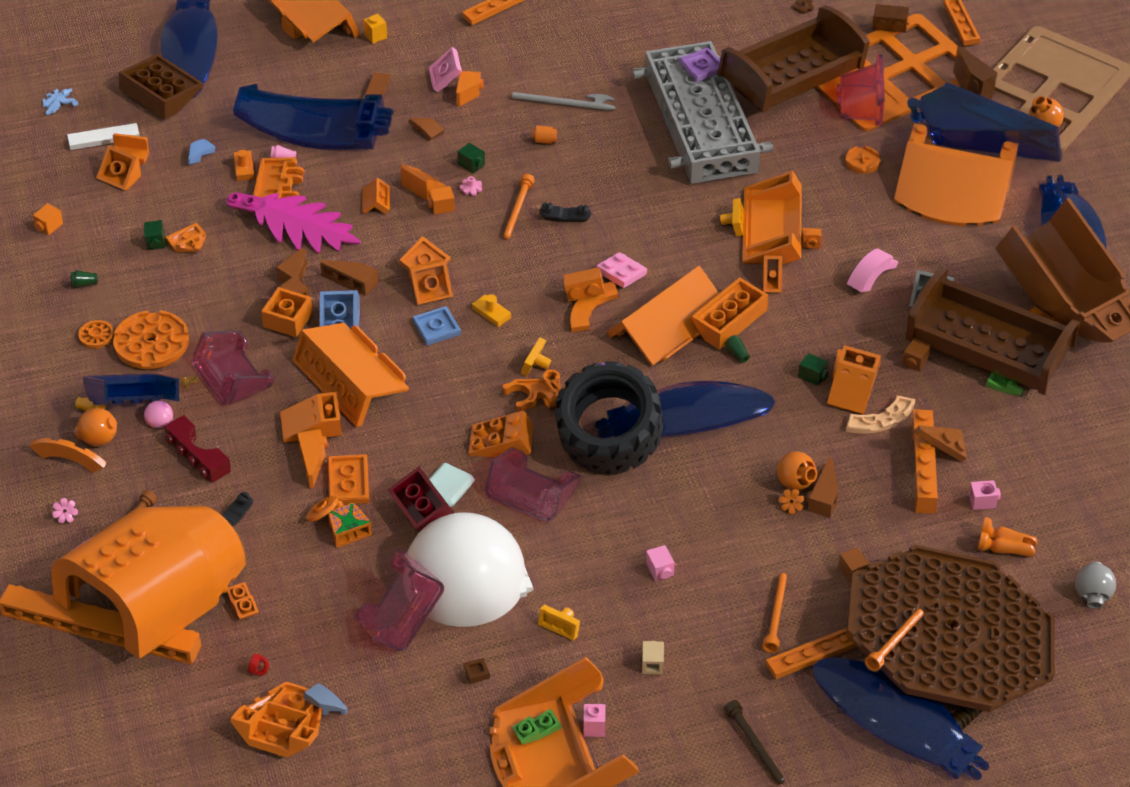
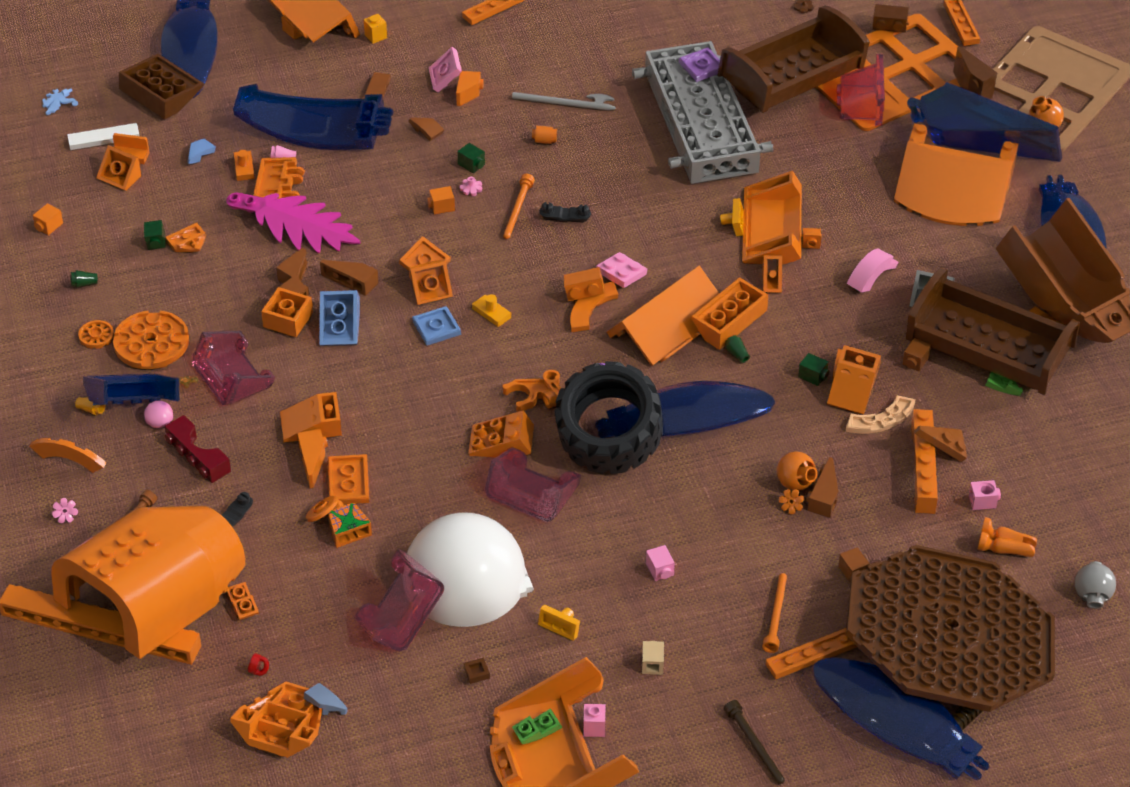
orange brick [75,408,117,447] -> none
orange piece [292,323,409,427] -> none
orange panel [362,177,390,214] -> none
dark red brick [388,466,454,532] -> none
orange slope [400,164,446,201] -> none
light aqua tile [429,463,475,507] -> none
light orange tile [520,337,552,377] -> none
orange tile [845,146,880,174] -> none
orange piece [865,609,923,671] -> none

